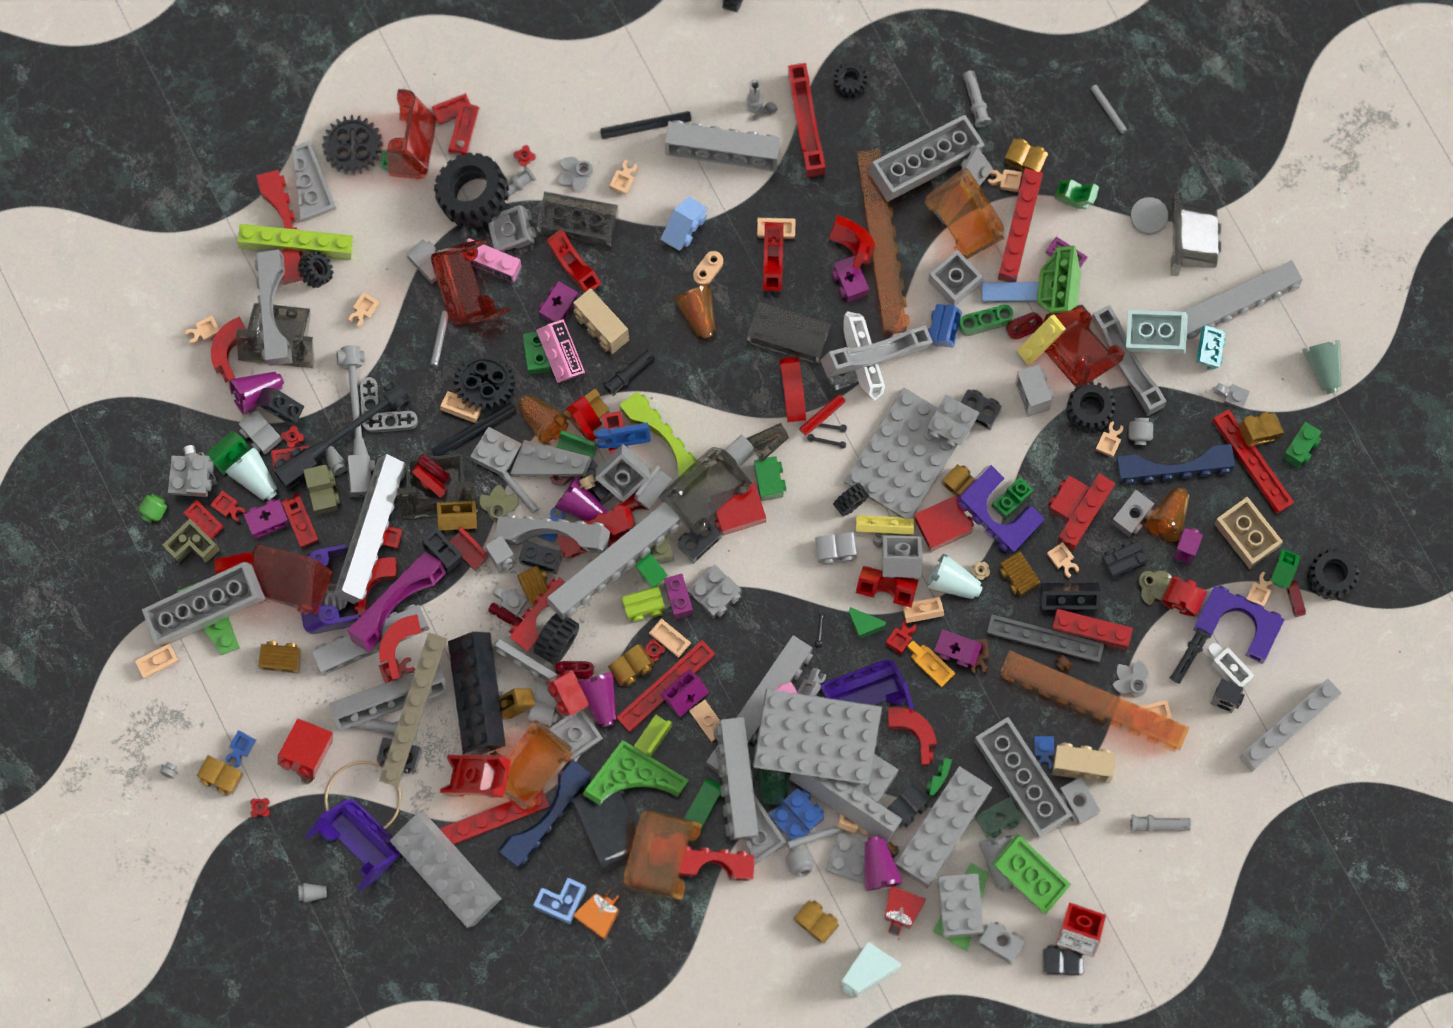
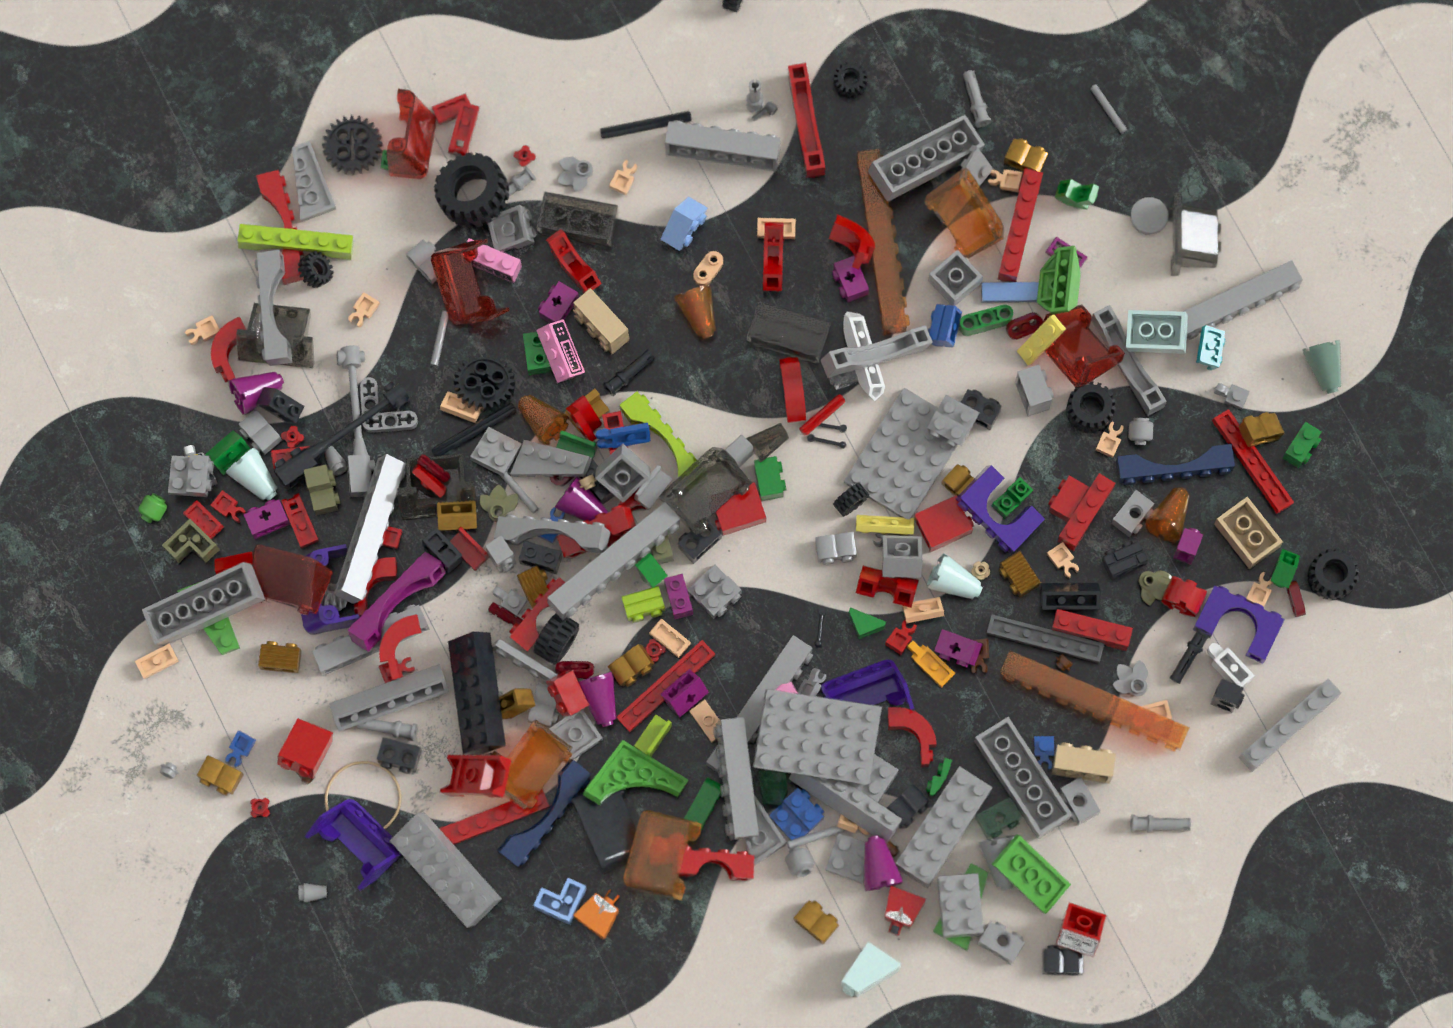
dark tan plate [379,632,447,787] -> none

